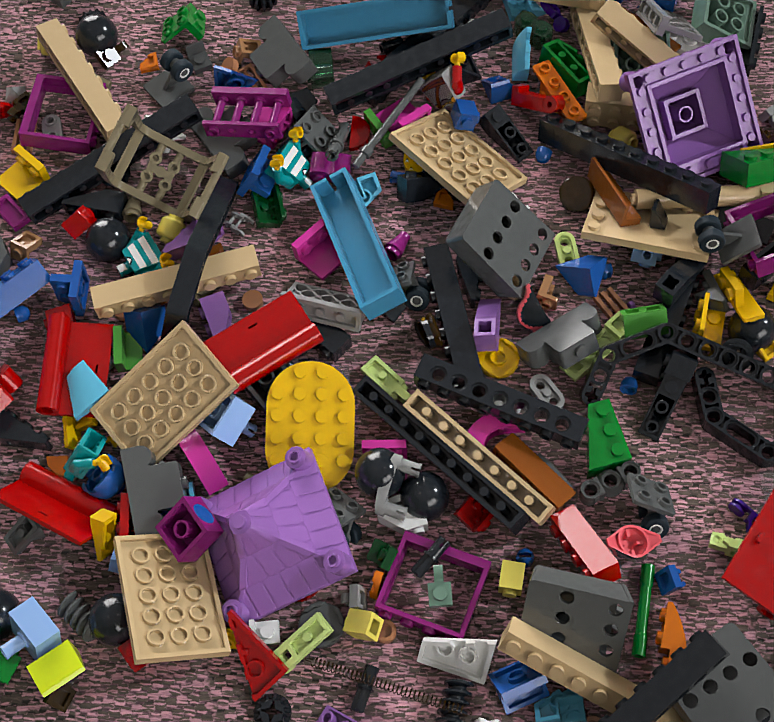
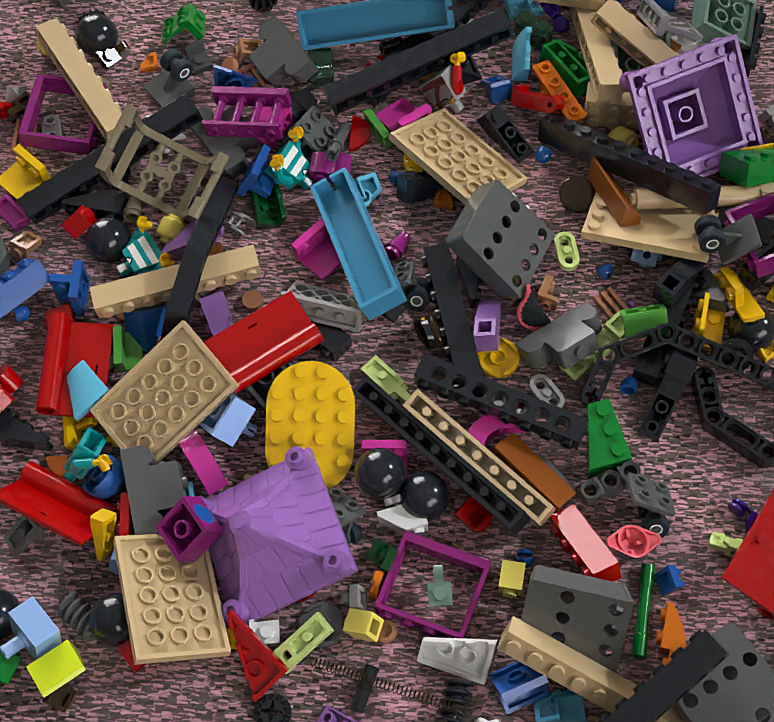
dark grey bar [352,77,425,169] -> none
light grey connector [375,453,422,522] -> none
black axle [411,536,451,578] -> none
blue brick [450,99,480,131] -> none
blue slope [555,255,608,297] -> none
black slope [649,199,668,230] -> none

